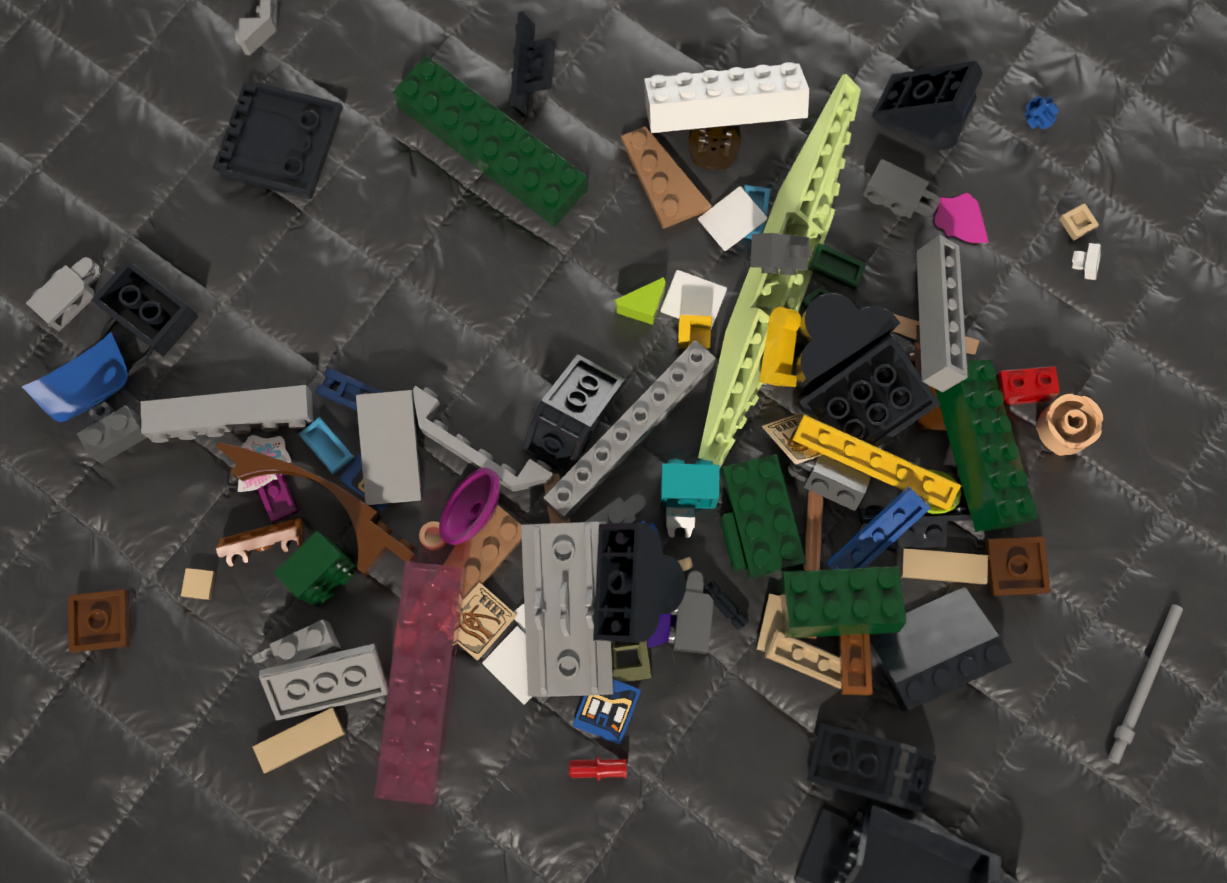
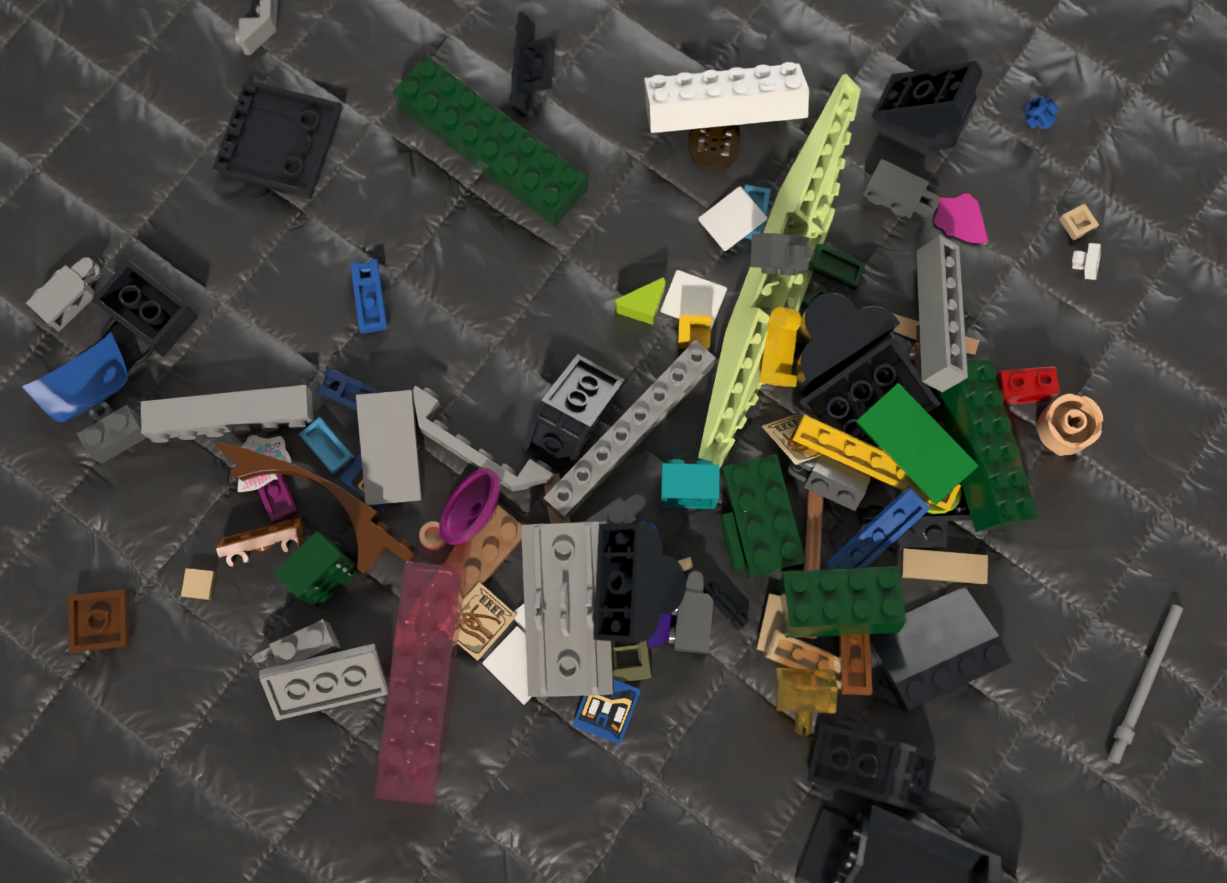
tan tile [253,708,345,773] -> none
red axle [569,757,626,780] -> none
medium nougat wing [621,127,711,229] -> none
white tile [666,507,695,538] -> none
reddish brown plate [985,537,1051,596] -> none
none -> blue plate [350,259,388,334]
none -> clear yellow brick [775,668,838,735]
none -> green tile [856,383,978,505]

